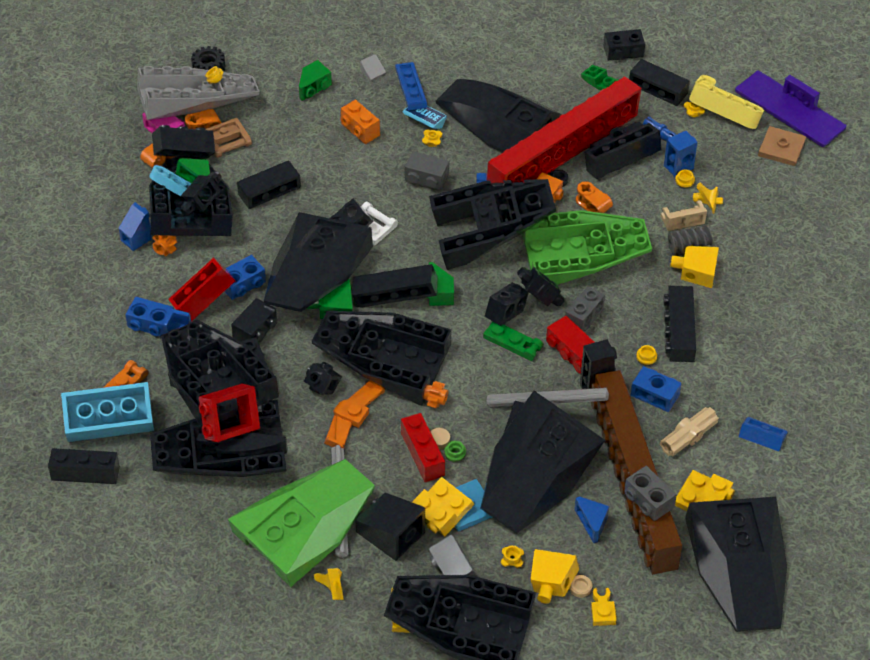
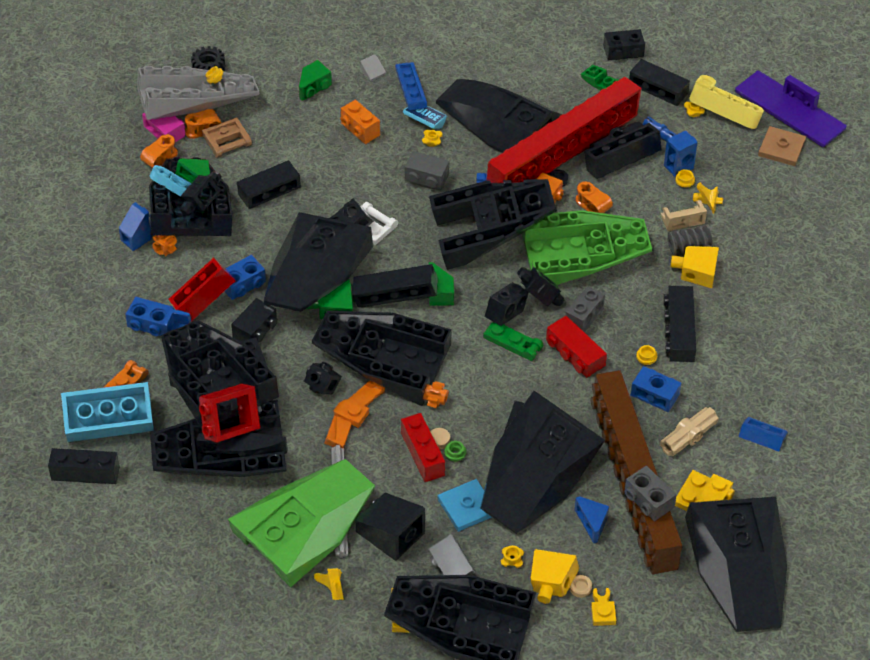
black brick [152,125,215,159] -> none
yellow plate [413,477,475,537] -> none
light grey axle [487,388,609,407] -> none
black brick [580,339,617,389] -> none

